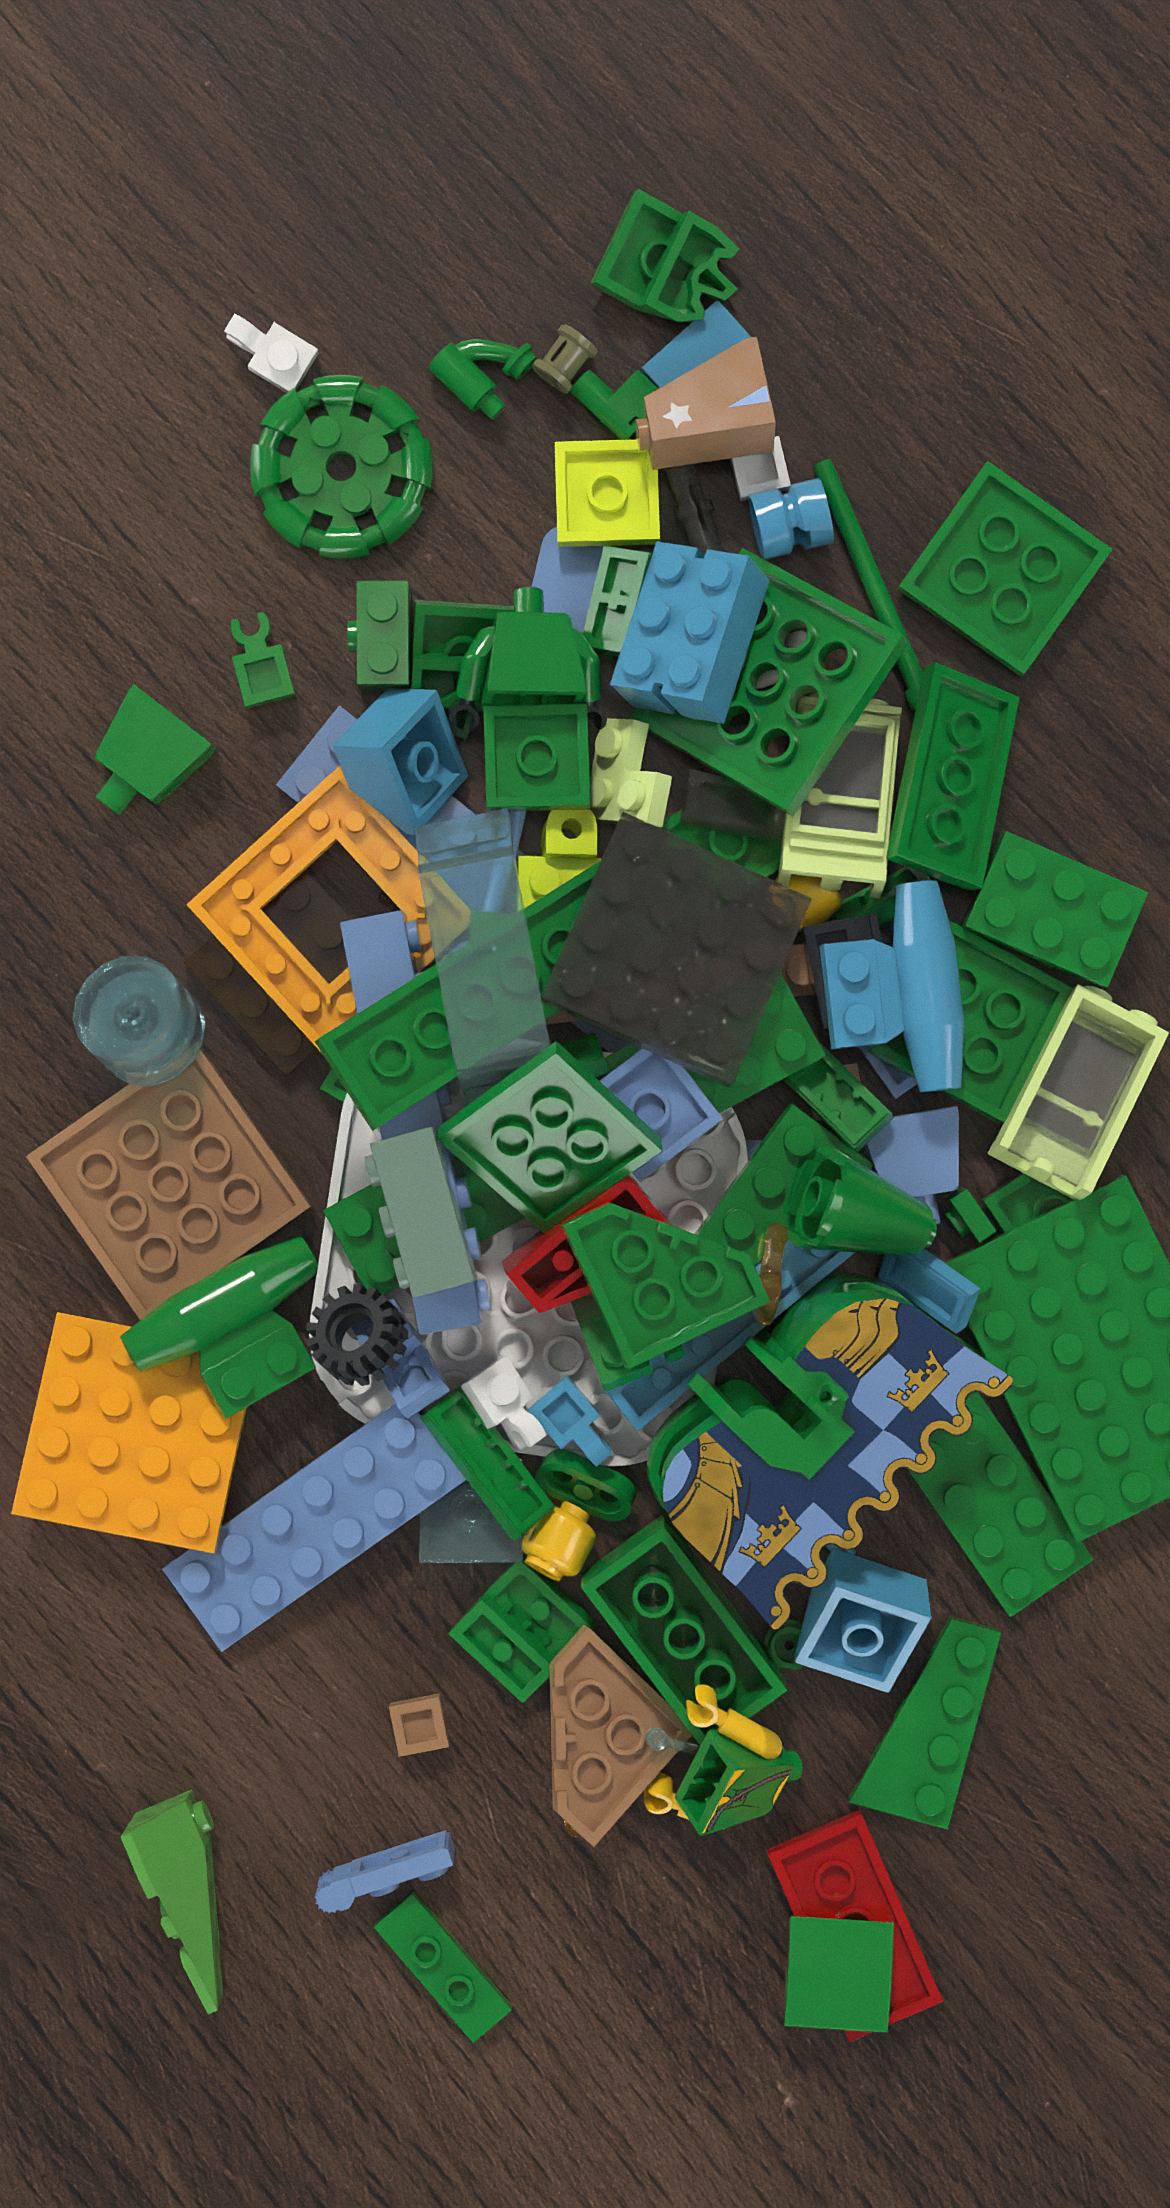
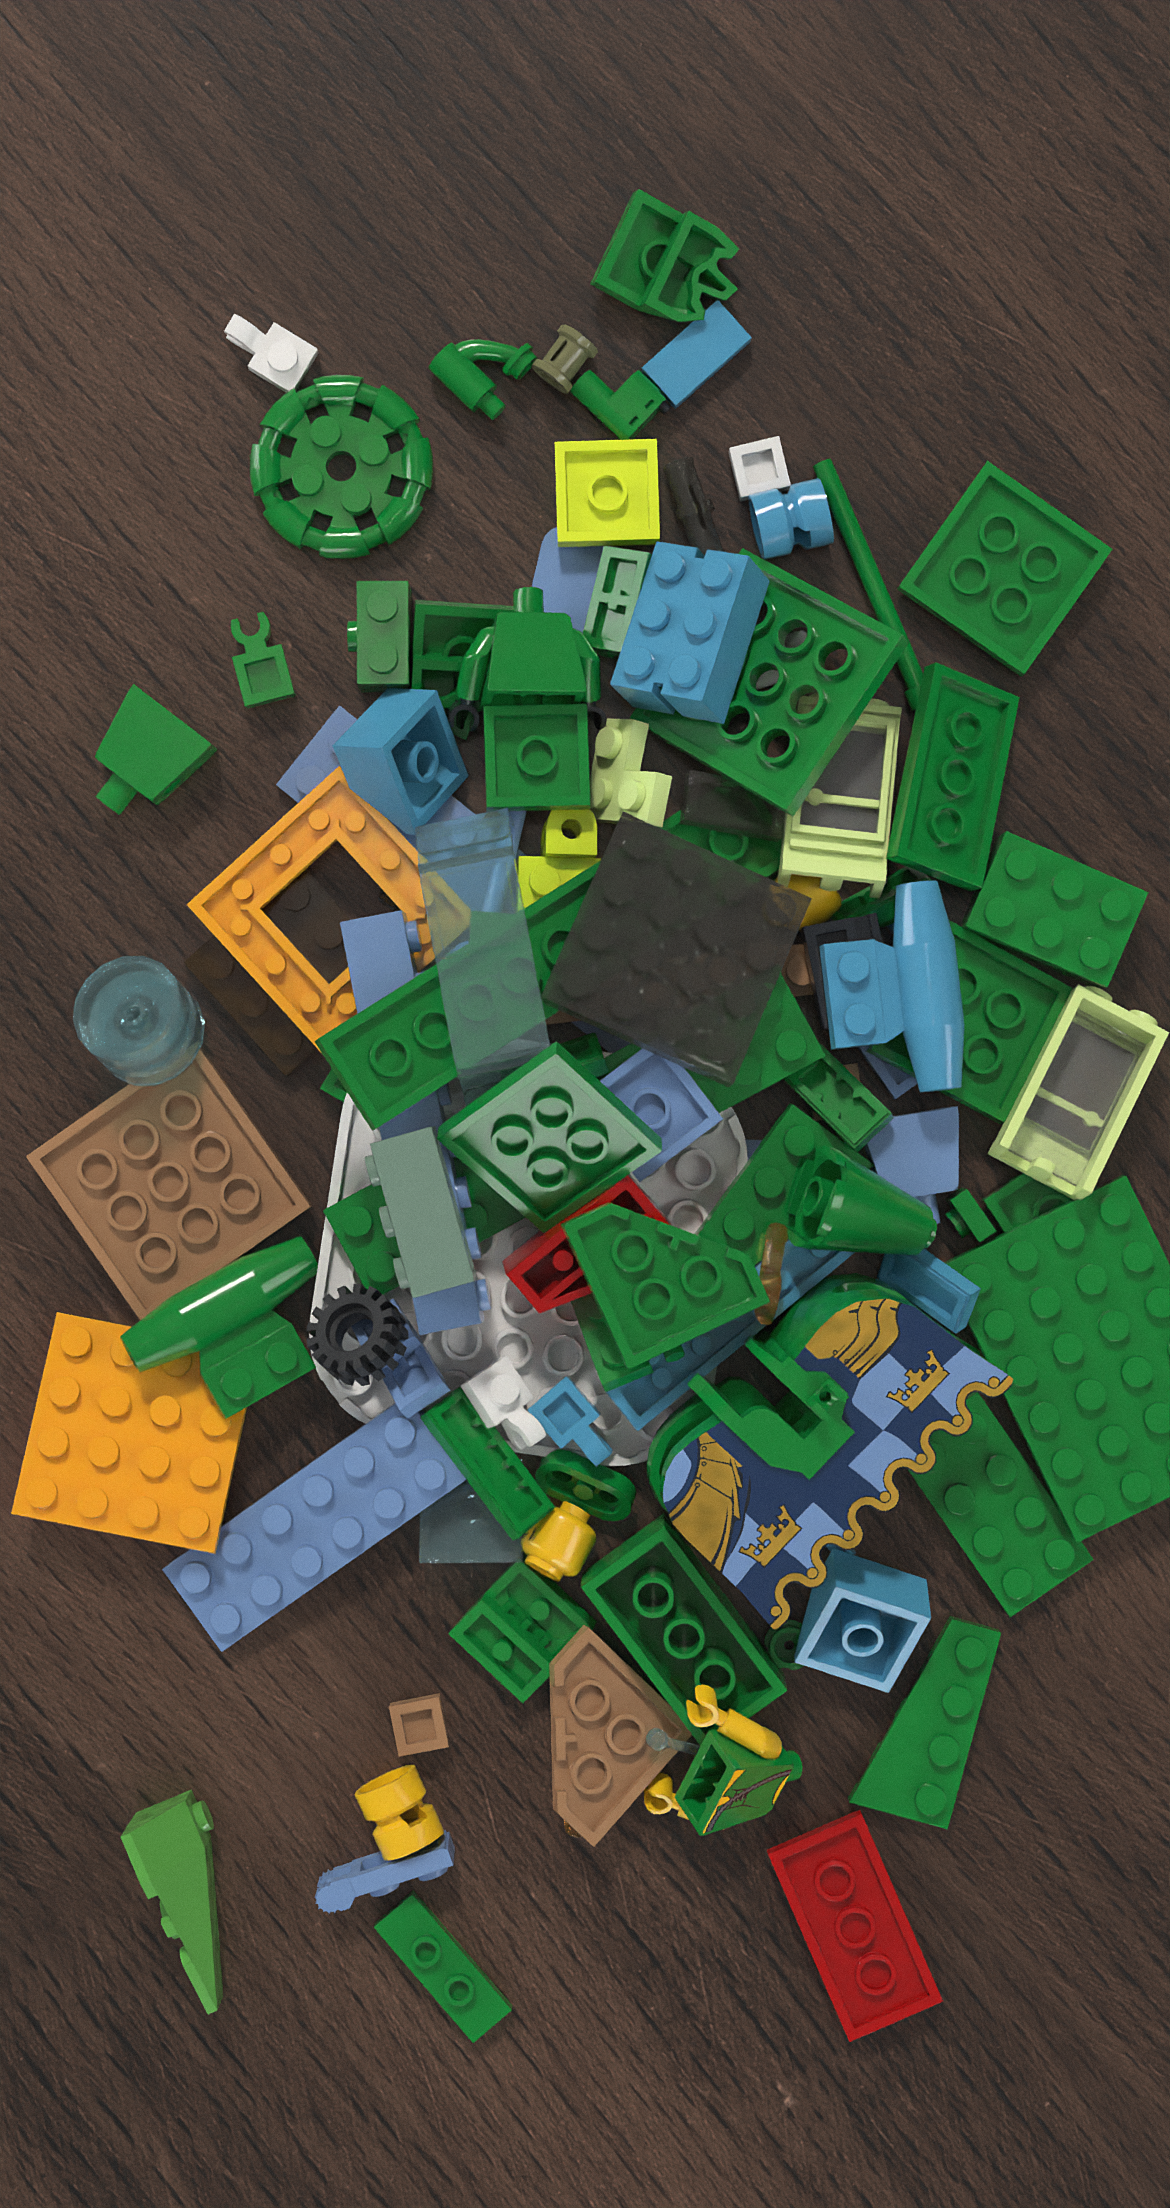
medium nougat slope [635,337,776,470] -> none
green slope [784,1916,894,2033] -> none
none -> yellow wheel [354,1764,444,1861]

